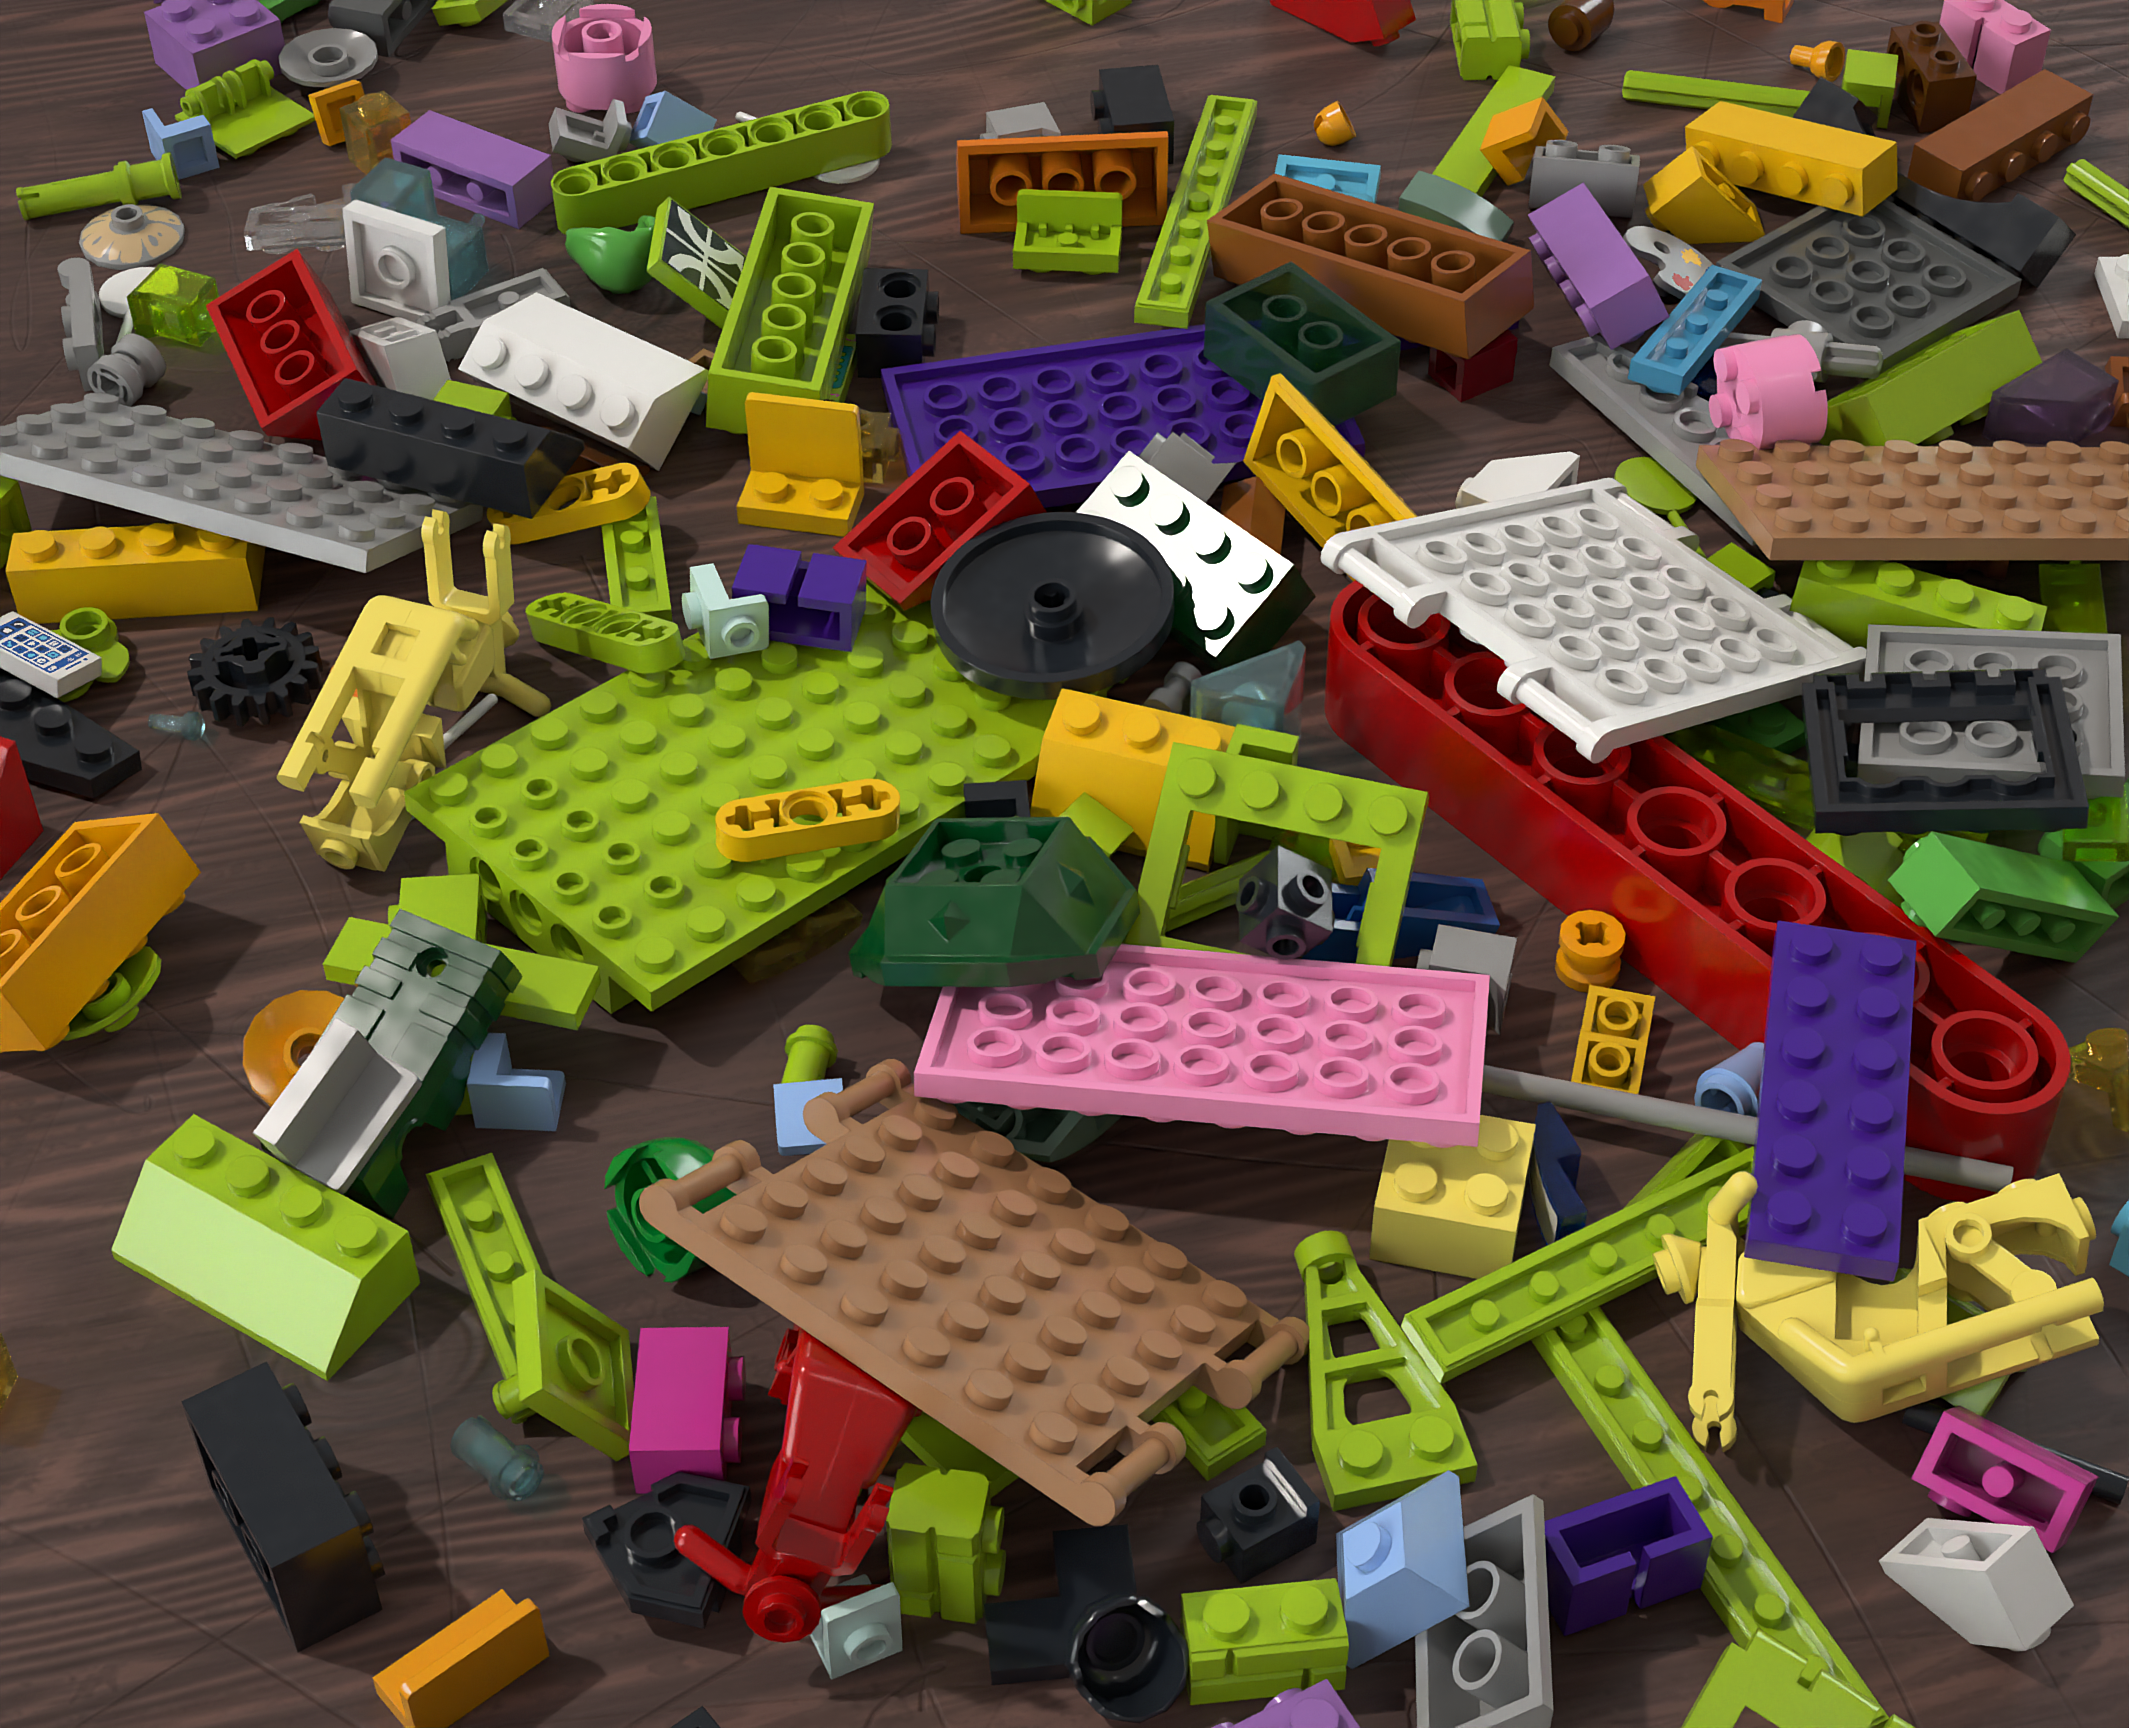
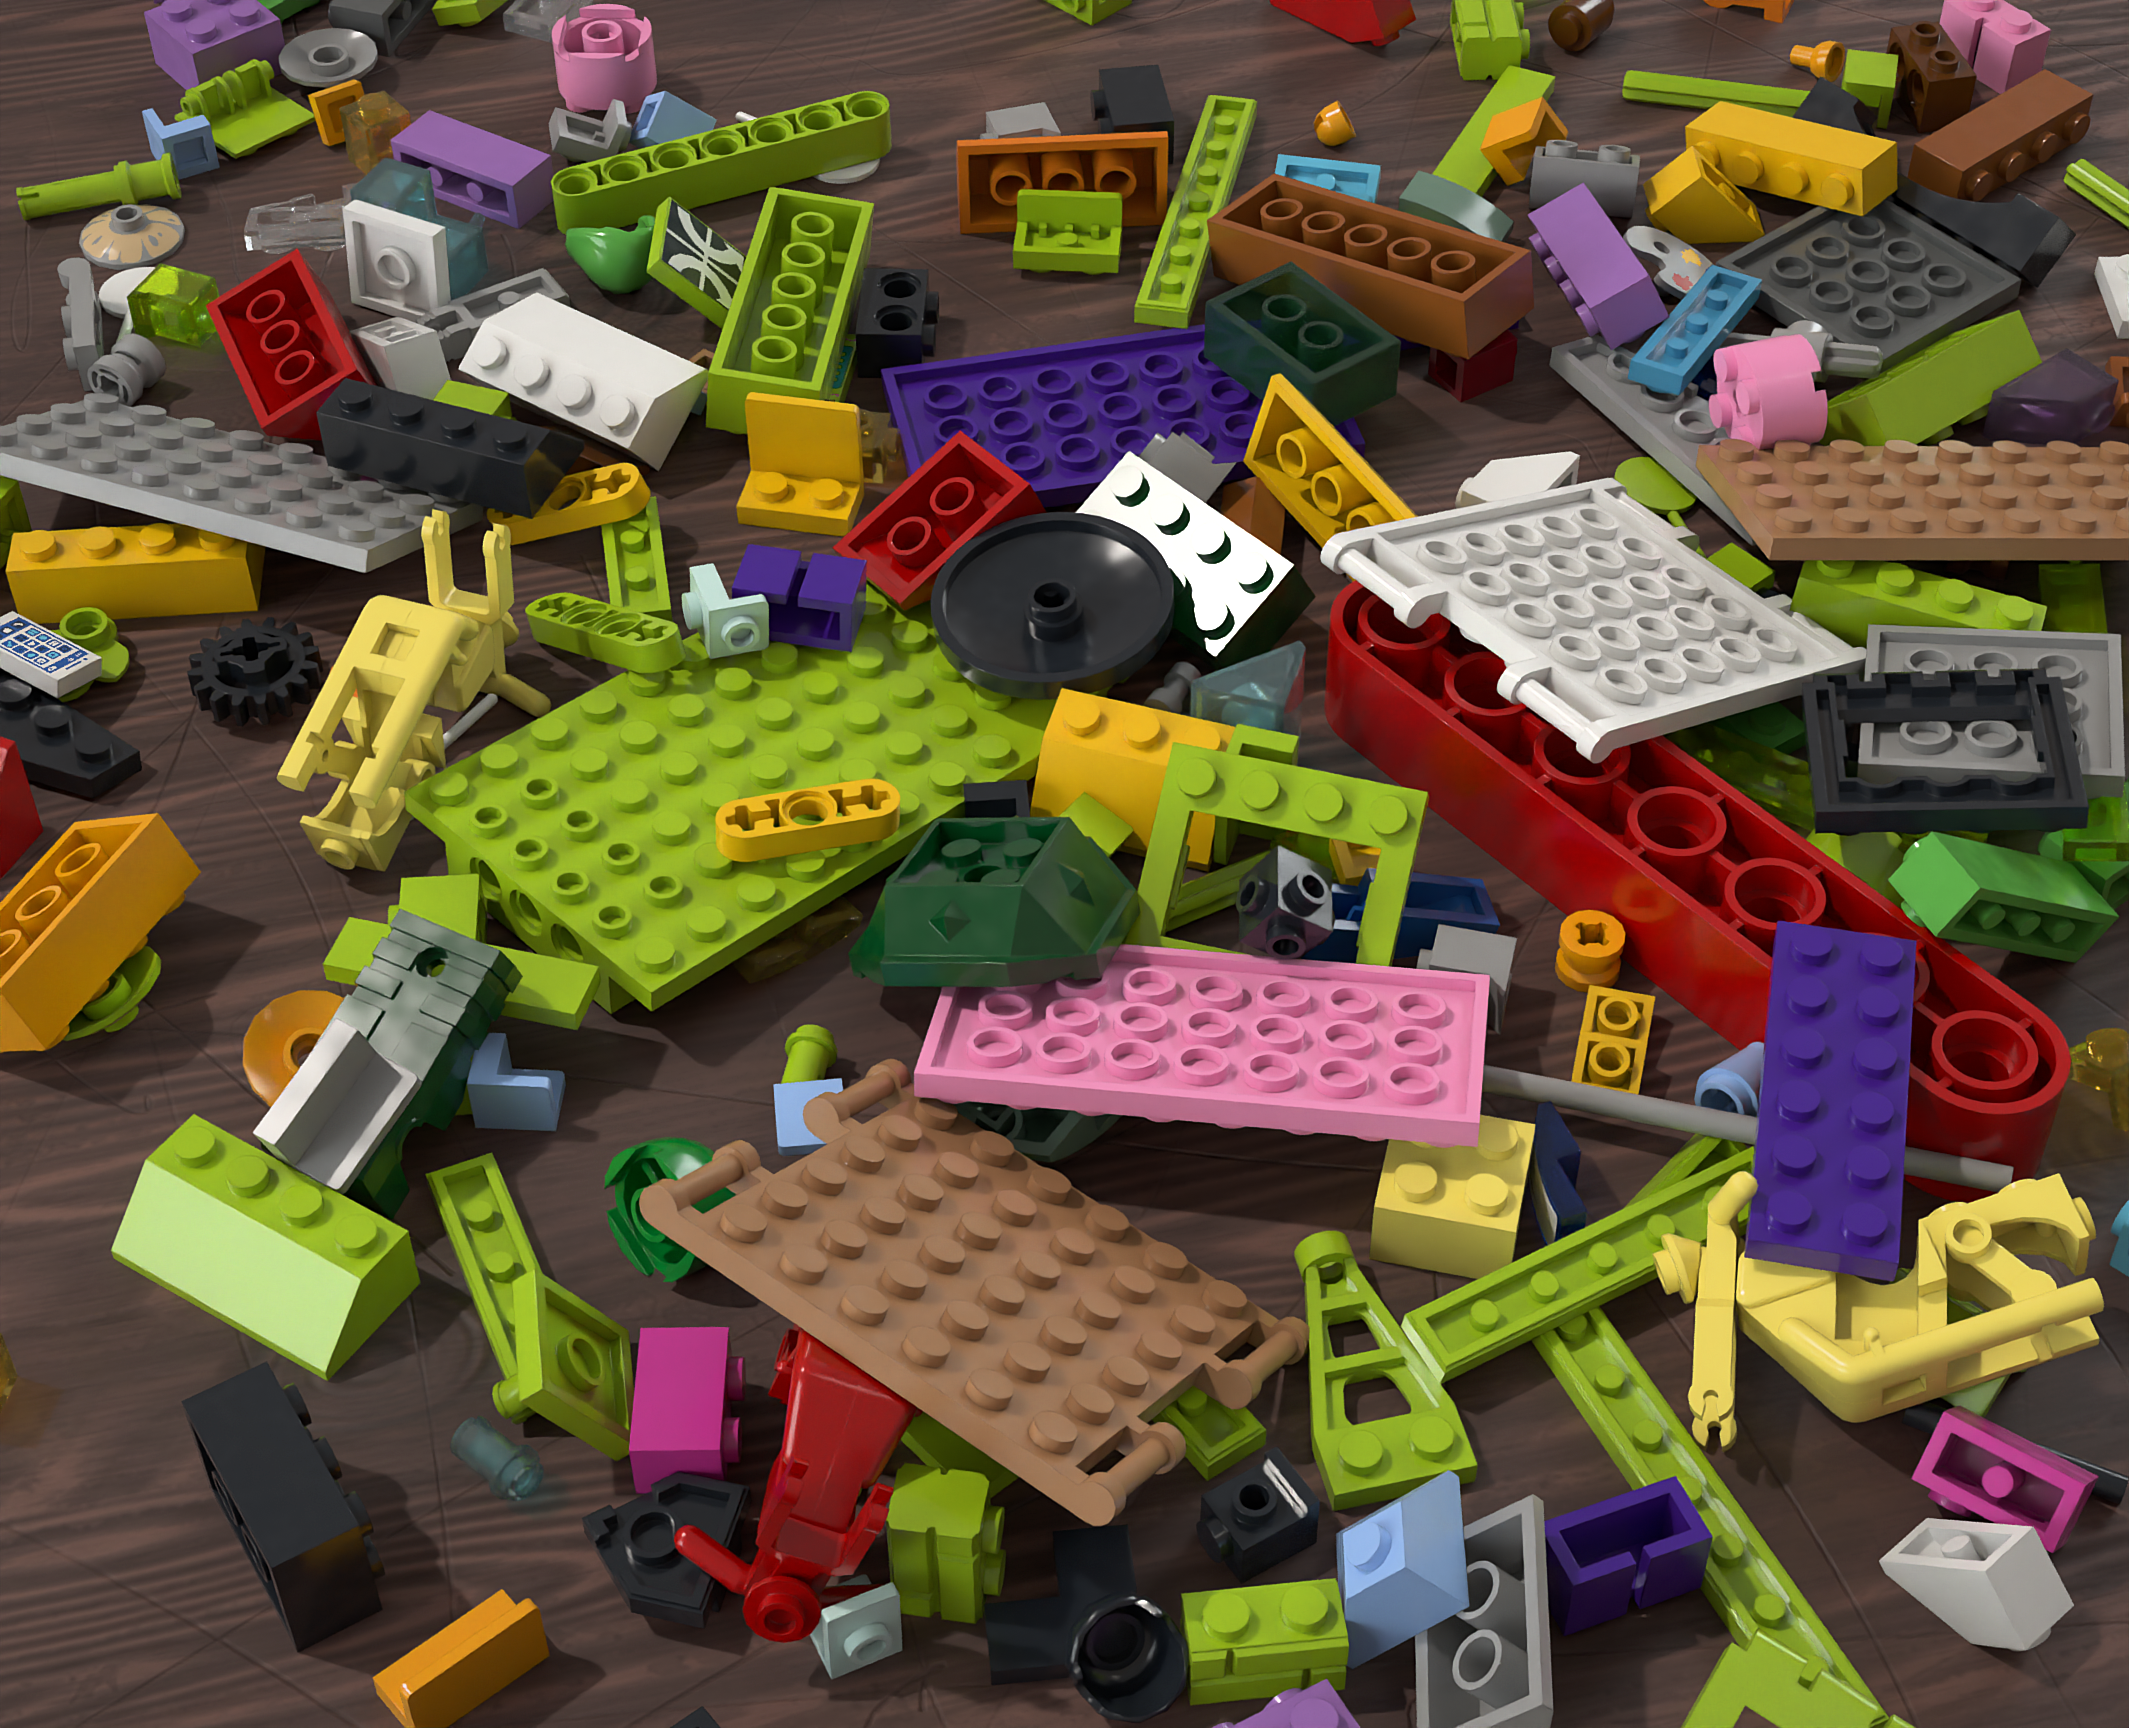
clear light blue piece [148,711,205,741] -> none

